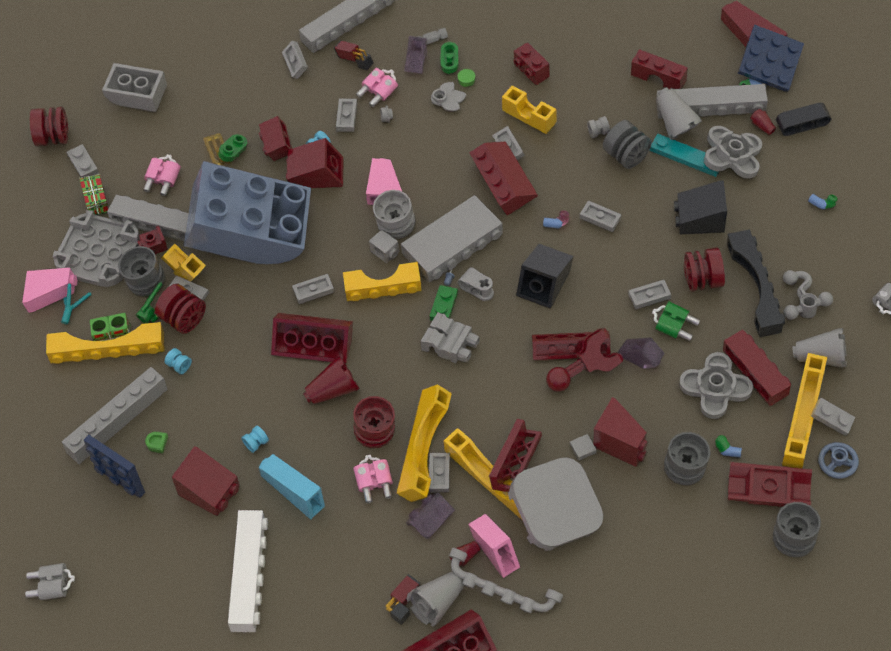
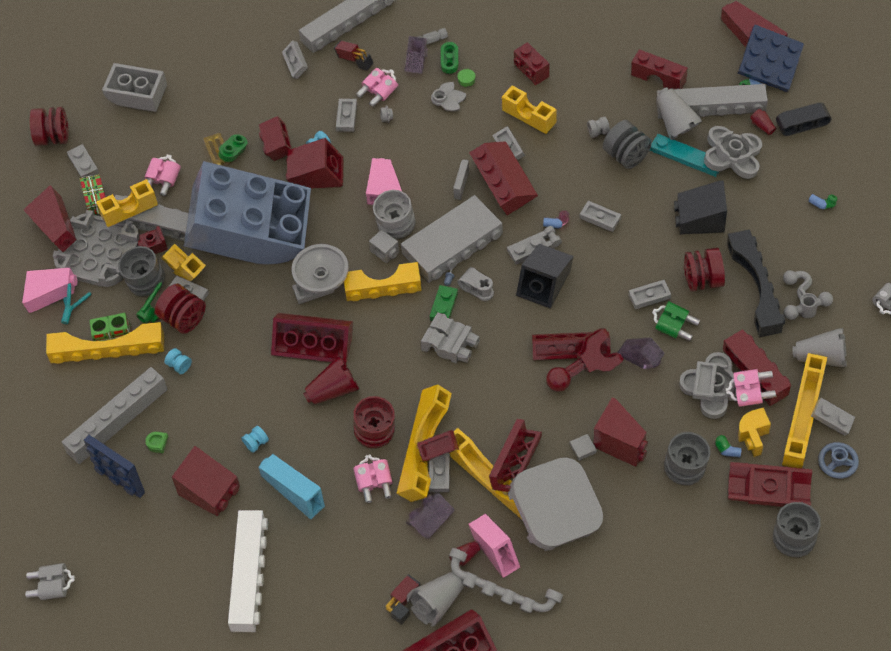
none -> dark red slope [23,185,77,252]
none -> yellow arch [96,179,158,228]
none -> light grey dish [292,244,349,294]
none -> dark red tile [417,430,459,462]
none -> light grey tile [453,159,469,200]
none -> light grey plate [507,226,562,265]
none -> light grey tile [693,361,717,401]
none -> bright pink piece [726,369,776,407]
none -> yellow brick [738,408,771,457]

